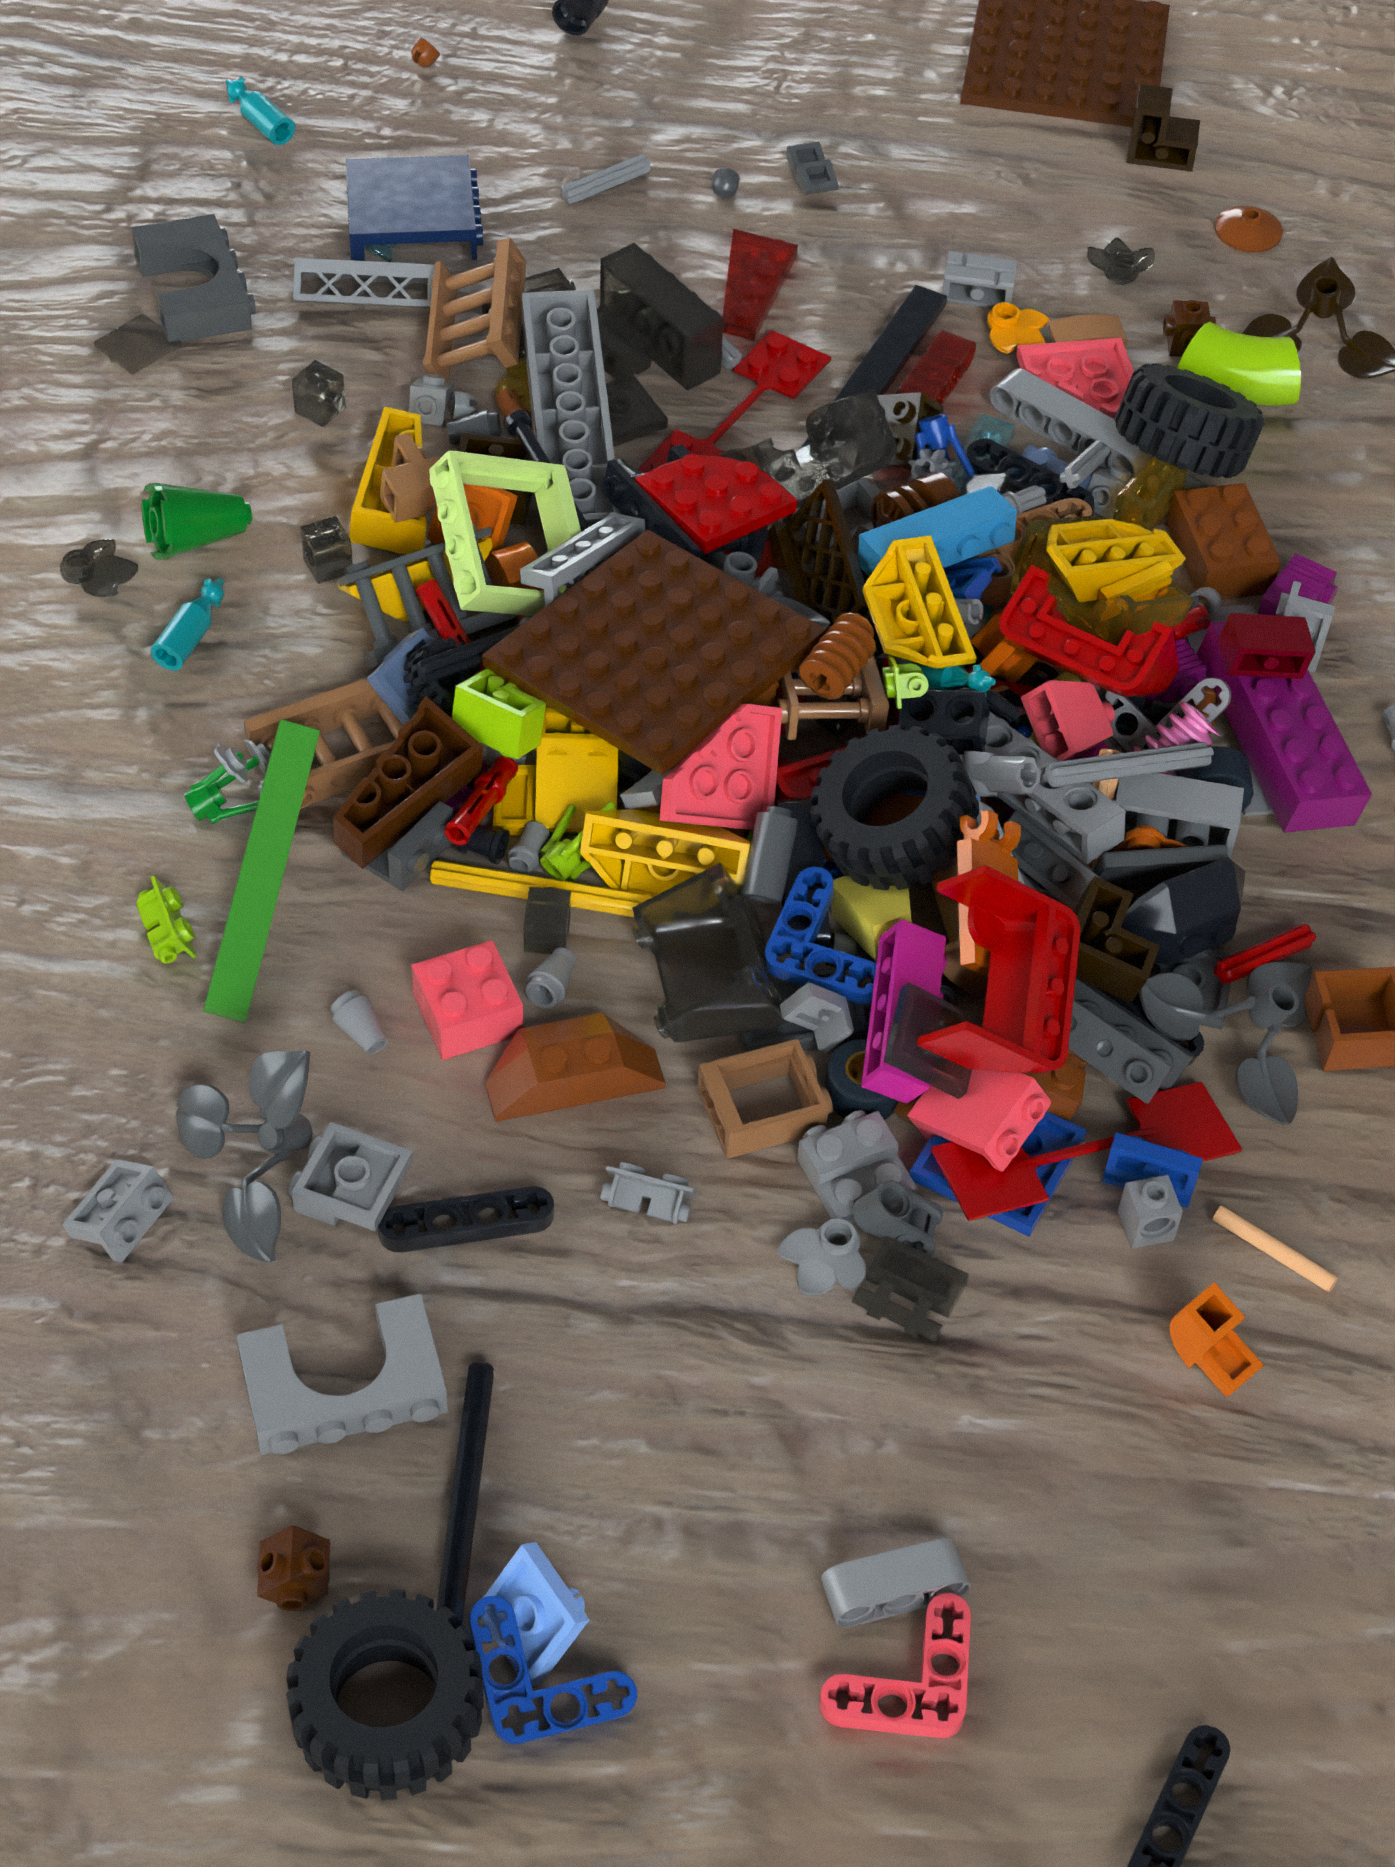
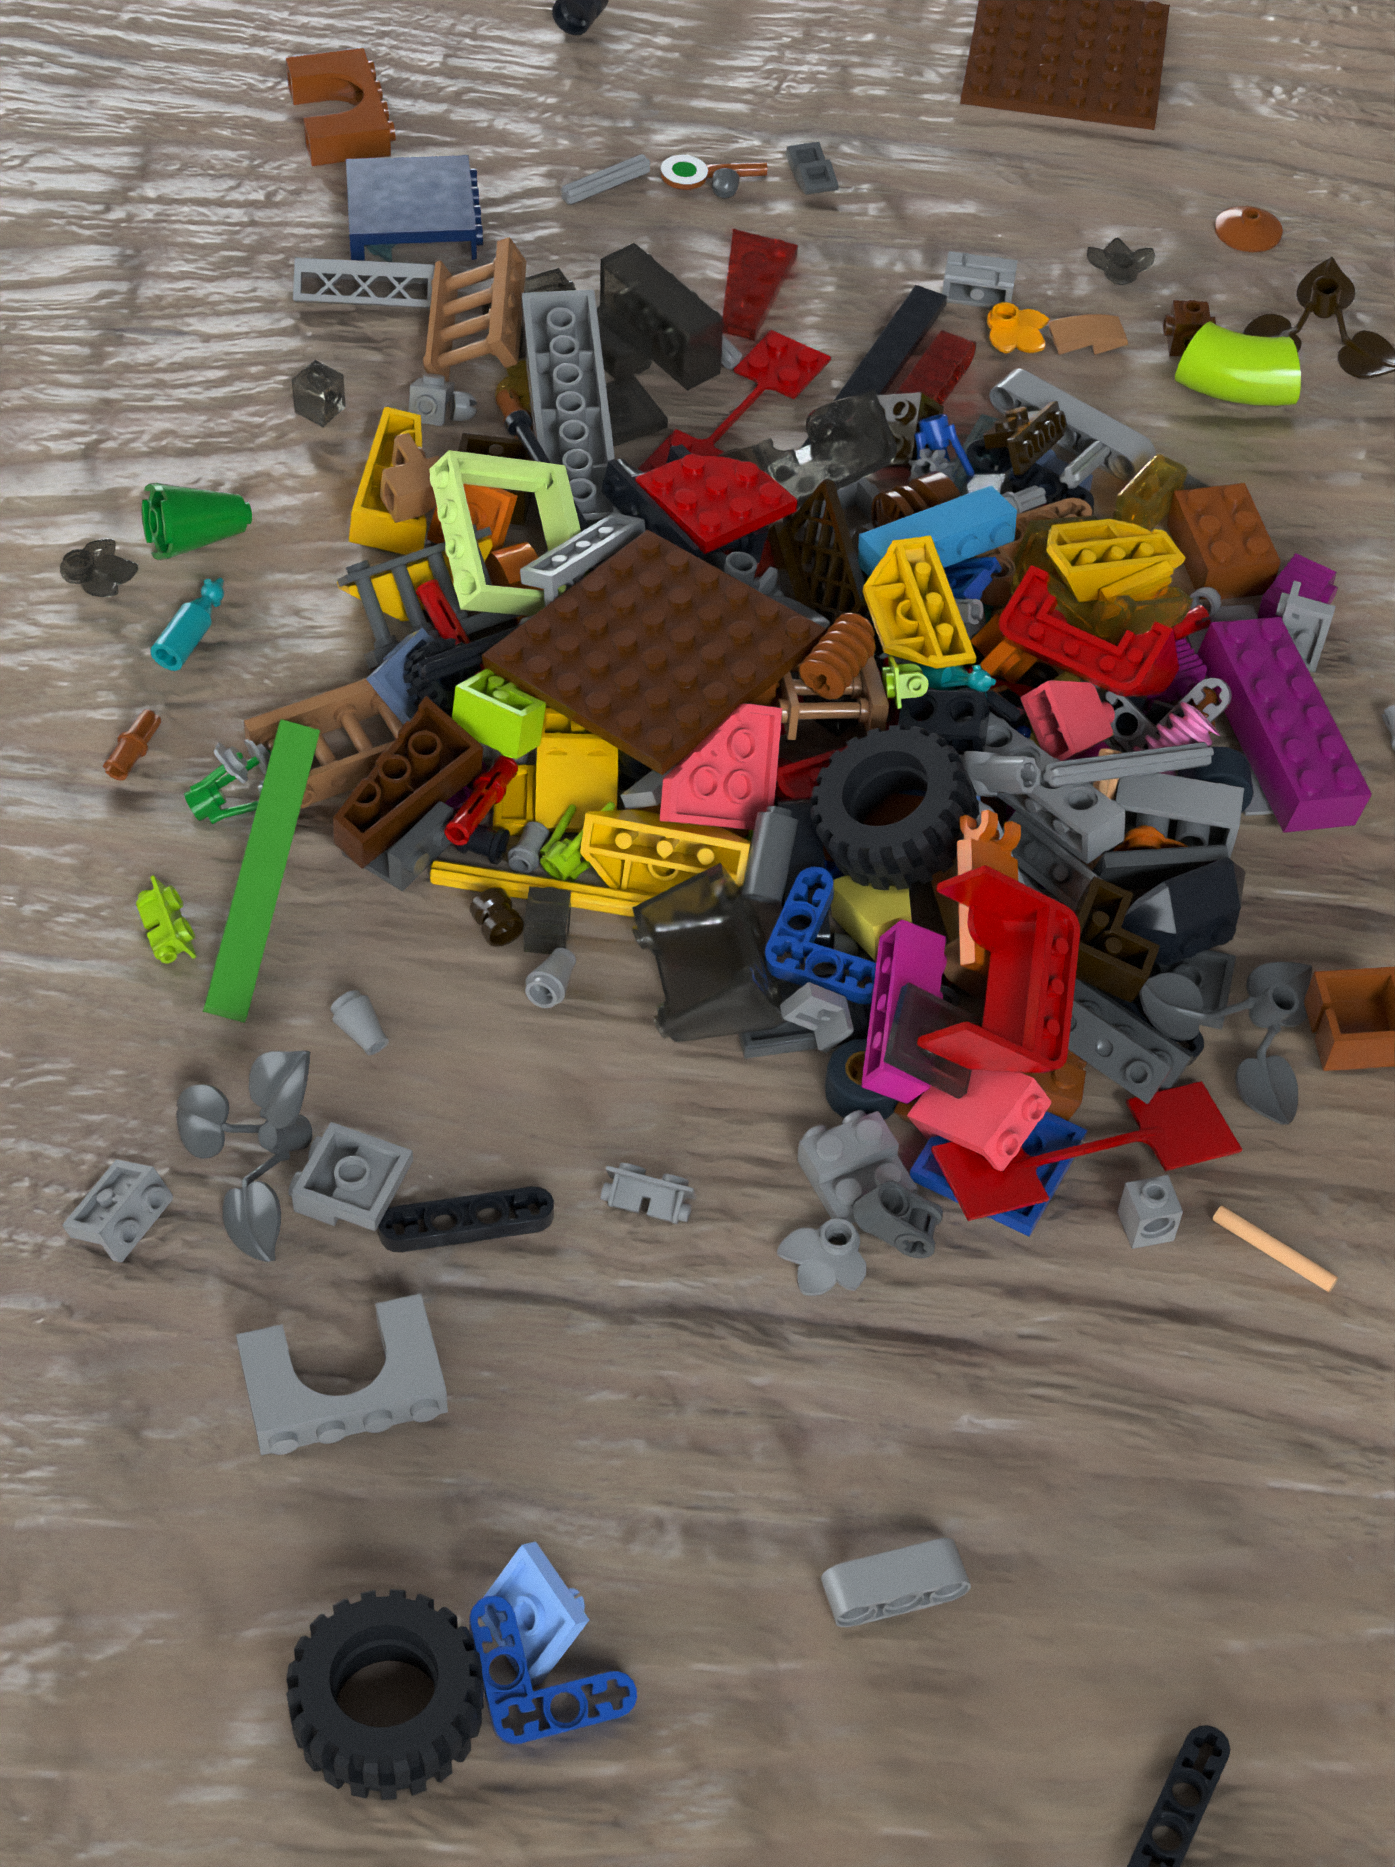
clear smoke piece [94,313,181,375] -> none
dark grey arch [132,214,256,344] -> none
teal wheel [225,76,295,145] -> none
reddish brown brick [257,1525,330,1611] -> none
clear smoke brick [301,515,353,584] -> none
dark orange hinge [411,38,440,68] -> none
coral brick [411,940,523,1060] -> none
black axle [436,1362,494,1628] -> none
dark grey cone [447,408,502,444] -> none
dark orange wedge [486,1013,666,1122] -> none
medium nougat window [697,1039,833,1159] -> none
coral beam [819,1593,971,1738] -> none
clear smoke plate [852,1236,969,1342] -> none
coral plate [1017,337,1134,419] -> none
light grey bracket [1087,465,1140,519] -> none
blue plate [1102,1132,1203,1208] -> none
black tyre [1115,363,1264,478] -> none
dark brown brick [1126,84,1200,172] -> none
orange brick [1170,1282,1264,1398] -> none
red axle [1213,924,1316,984] -> none
dark red brick [1218,613,1316,679] -> none
none -> dark orange axle [103,709,161,781]
none -> dark orange arch [286,48,396,166]
none -> dark brown wheel [470,888,525,947]
none -> piece [660,155,768,190]
none -> dark brown bracket [983,401,1067,476]

